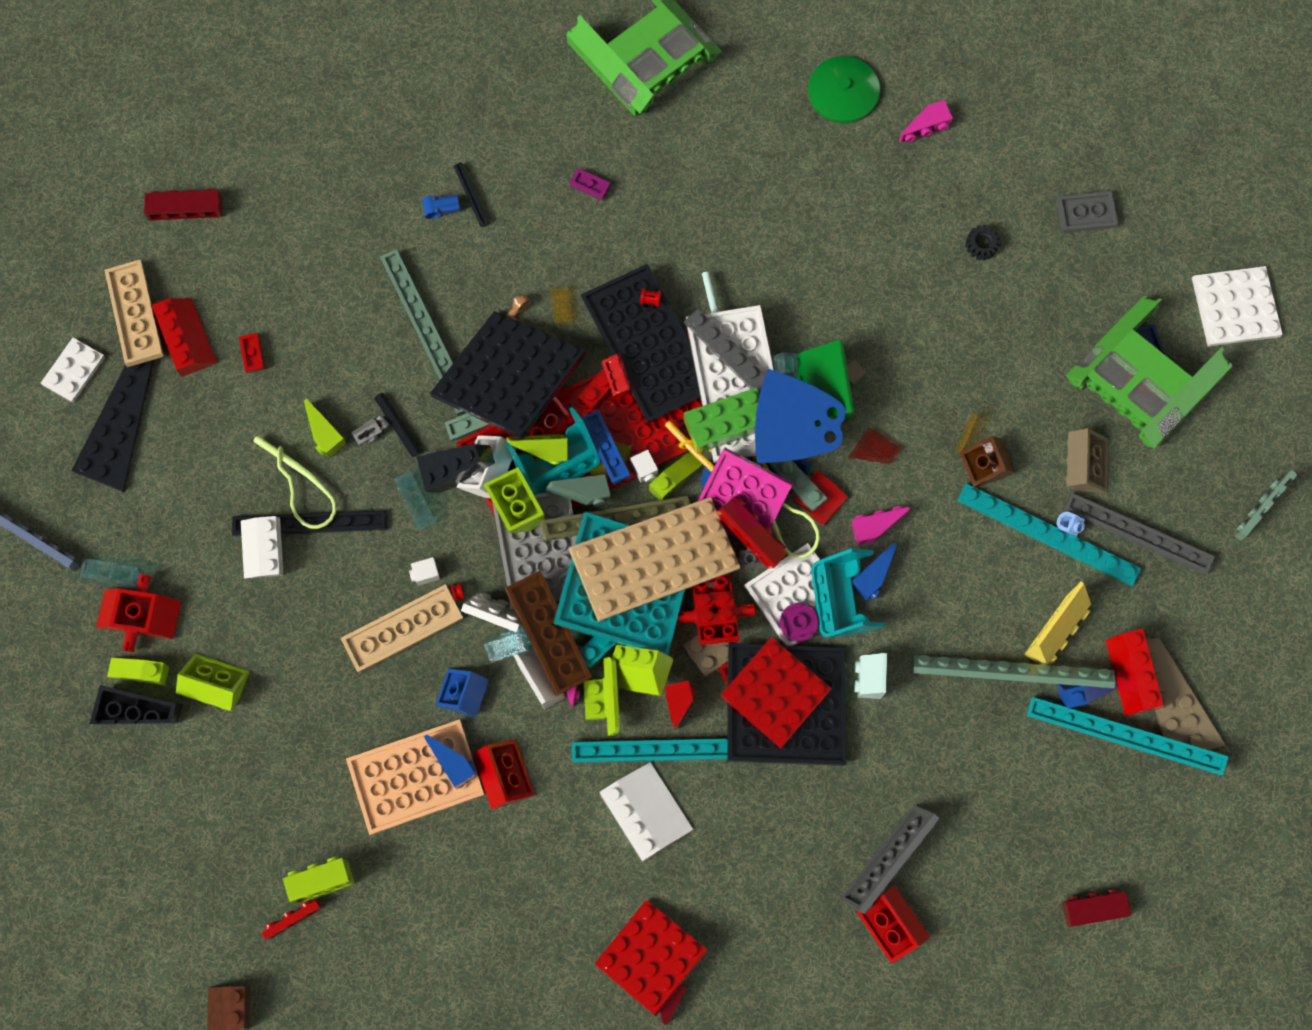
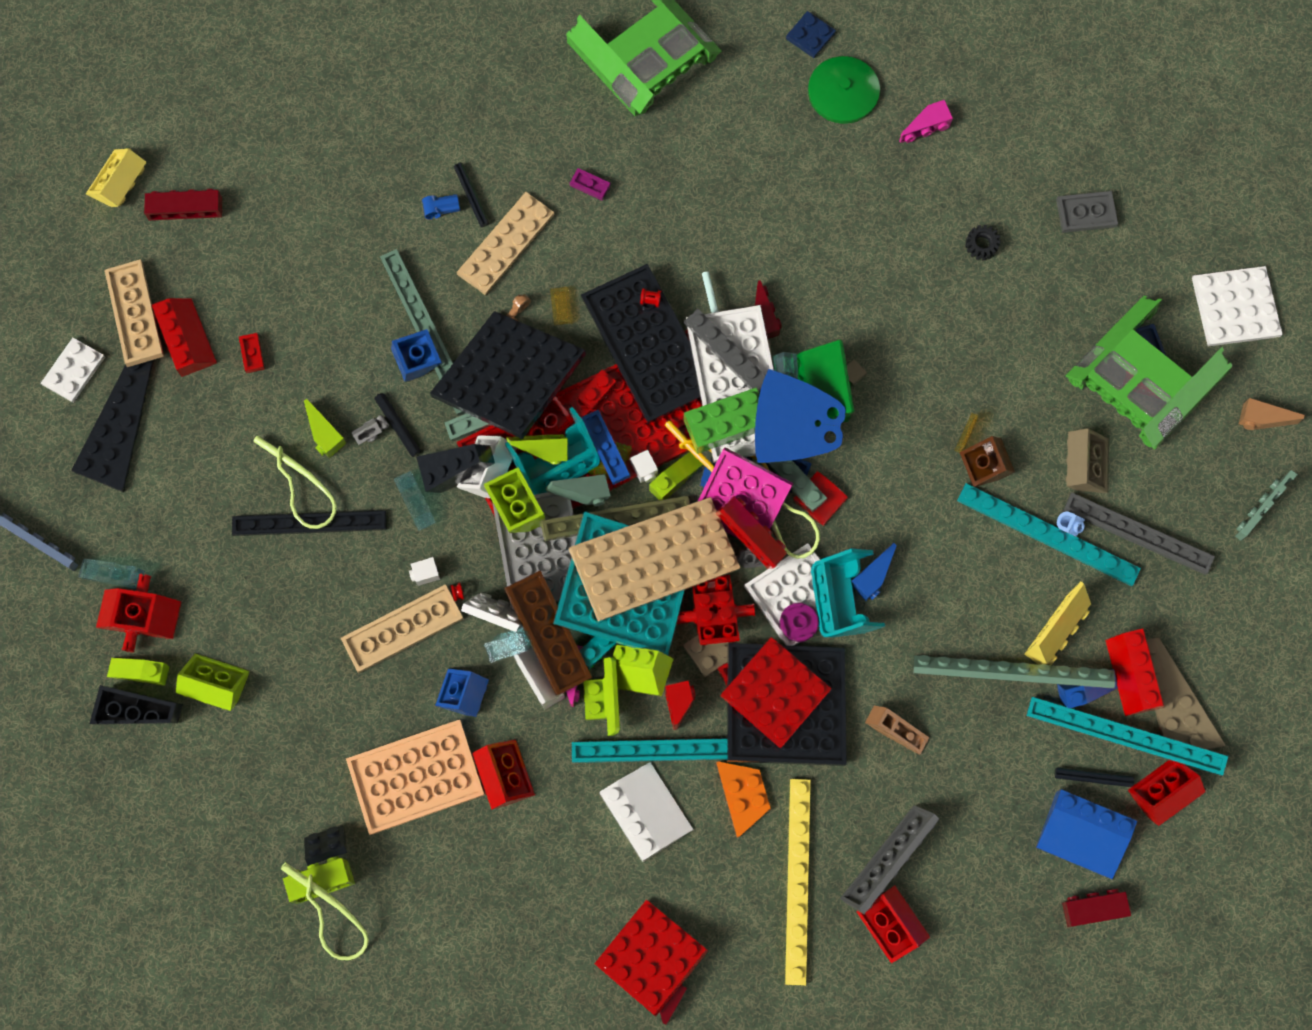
copper slope [207,986,250,1030] -> none
white slope [241,516,283,578] -> none
red plate [261,899,322,940] -> none
blue slope [423,734,477,790] -> none
red plate [601,354,632,396] -> none
clear red wing [848,427,901,465] -> none
dark pink slope [851,506,910,546] -> none
light aqua slope [854,653,887,699] -> none
none -> light yellow slope [86,149,146,207]
none -> yellowish green piece [281,862,369,960]
none -> black plate [304,825,347,866]
none -> blue slope [391,329,441,382]
none -> tan plate [457,192,555,295]
none -> orange wing [716,762,771,837]
none -> dark red slope [754,280,782,339]
none -> light yellow plate [785,779,810,986]
none -> dark blue plate [786,11,836,58]
none -> medium nougat slope [865,706,929,755]
none -> blue slope [1036,790,1137,879]
none -> black axle [1054,767,1134,787]
none -> red slope [1128,760,1205,826]
none -> medium nougat slope [1238,398,1305,430]

